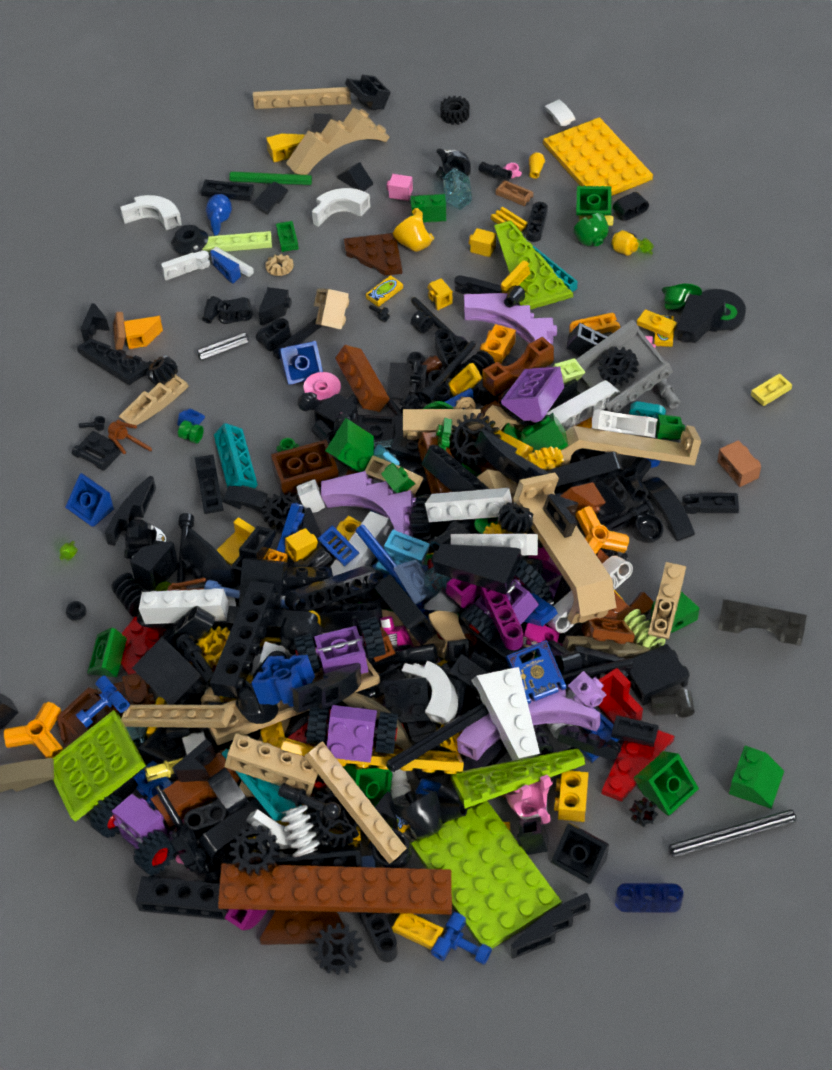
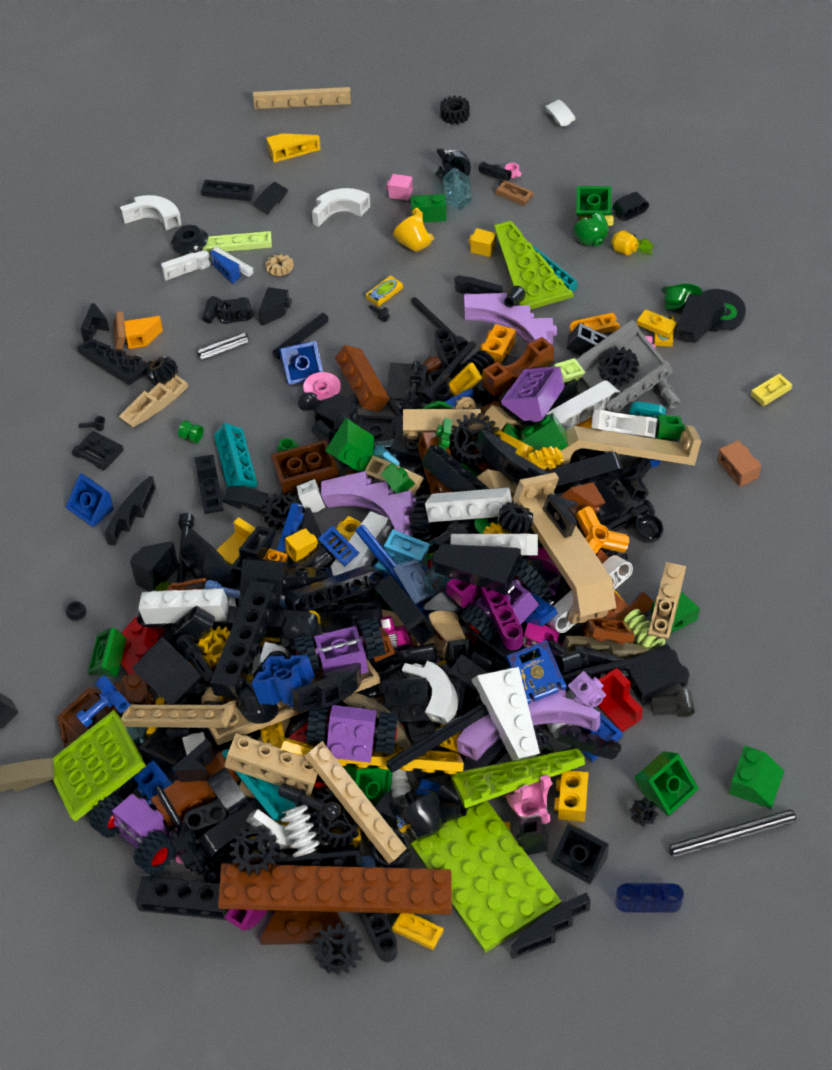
light orange piece [4,702,63,758] -> none
clear neon green plate [59,541,78,561] -> none
dark orange plant [108,419,152,454] -> none
black piece [111,573,145,617] -> none
black piece [124,520,167,560] -> none
light yellow axle [145,758,183,782] -> none
blue slope [177,409,205,426] -> none
blue hair [206,194,232,236] -> none
green axle [229,172,312,185] -> none
black piece [256,318,291,351] -> none
green plate [276,221,299,252] -> none
tan arch [286,108,390,175] -> none
black slope [312,113,333,134] -> none
tan brick [314,288,349,329] -> none
black slope [337,162,373,191] -> none
reddish brown plate [344,233,402,276] -> none
black brick [345,74,391,110] -> none
black plate [407,352,425,364] -> none
black wheel [411,310,433,333] -> none
yellow brick [427,278,453,310] -> none
blue bar [431,912,492,965] -> none
yellow tile [491,206,528,232] -> none
yellow tile [501,260,530,294] -> none
black beam [526,202,548,242] -> none
yellow cone [529,152,545,179] -> none
yellow plate [543,117,653,196] -> none
red wing [601,730,675,802] -> none
black plate [611,715,659,747] -> none
black slope [643,477,695,542] -> none
black hinge [682,493,739,514] -> none
clear smoke arch [718,599,807,646] -> none

